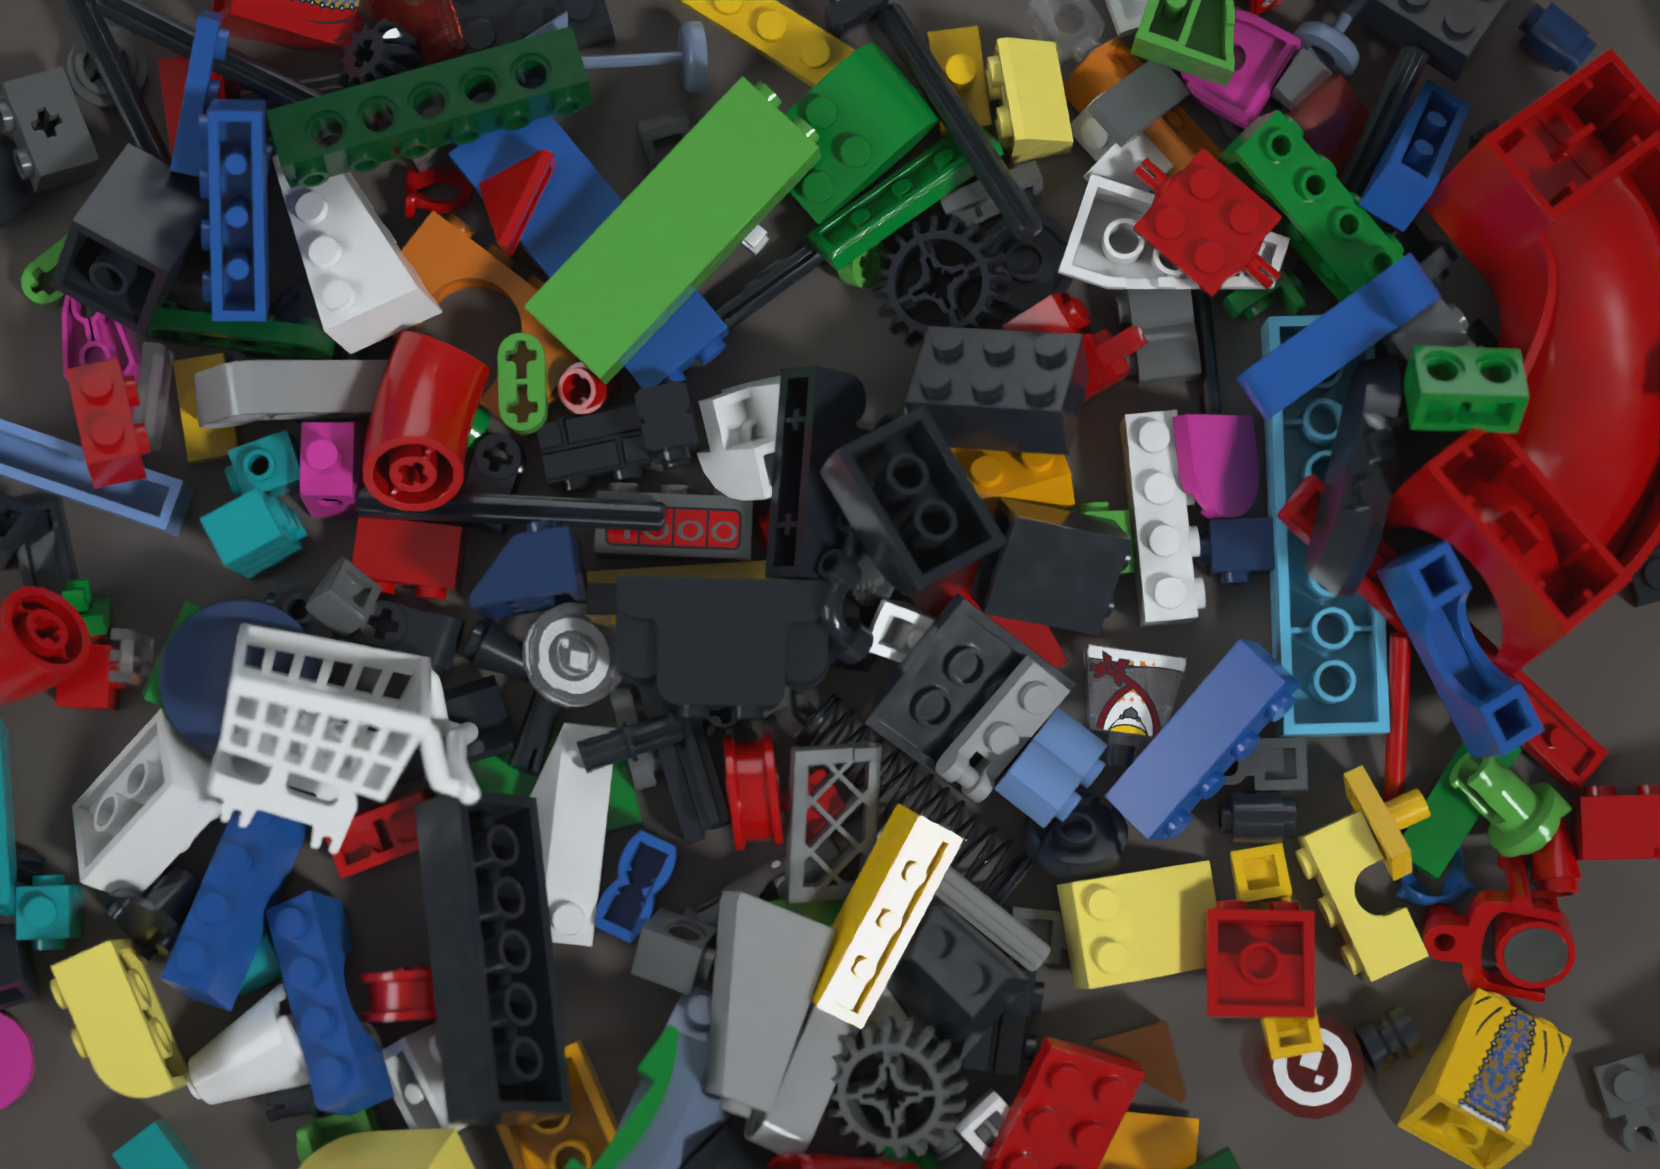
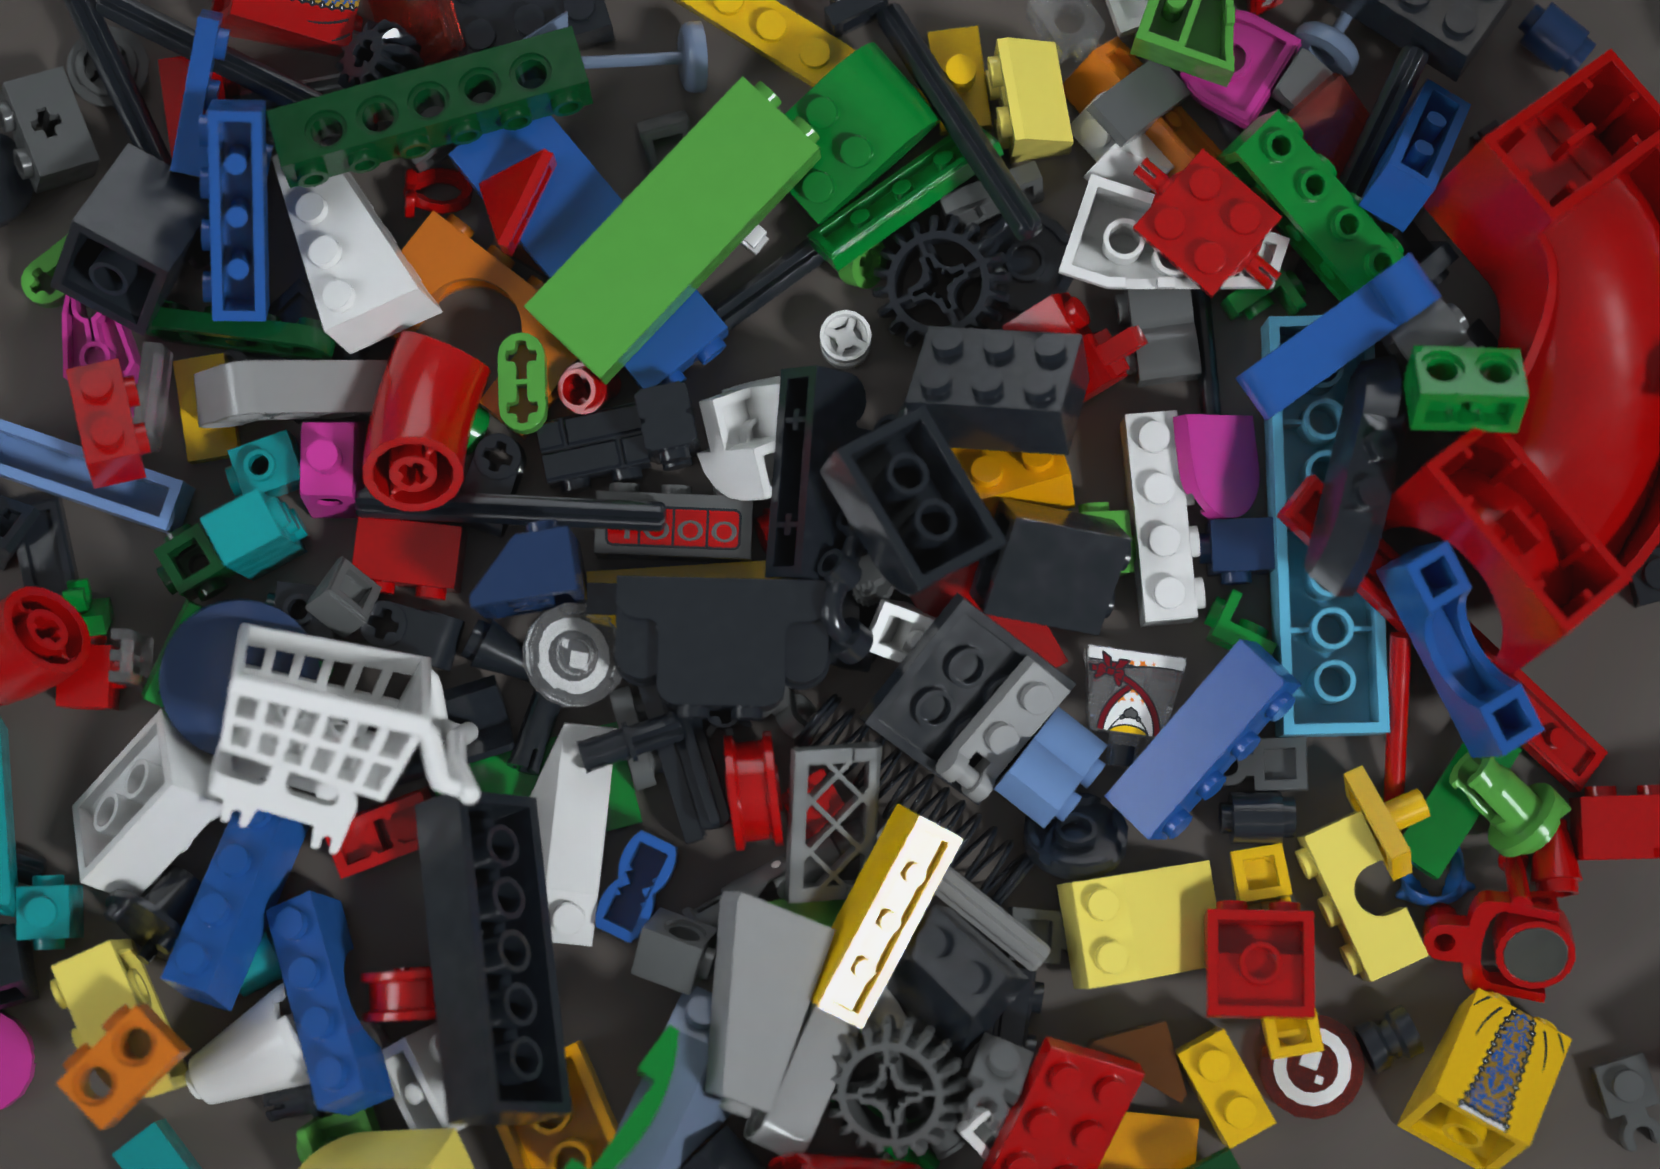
none -> orange brick [56,1004,191,1131]
none -> dark green brick [153,523,236,602]
none -> white wheel [820,310,872,369]
none -> dark grey plate [962,1032,1034,1132]
none -> yellow brick [1174,1026,1276,1149]
none -> green bracket [1203,589,1277,656]

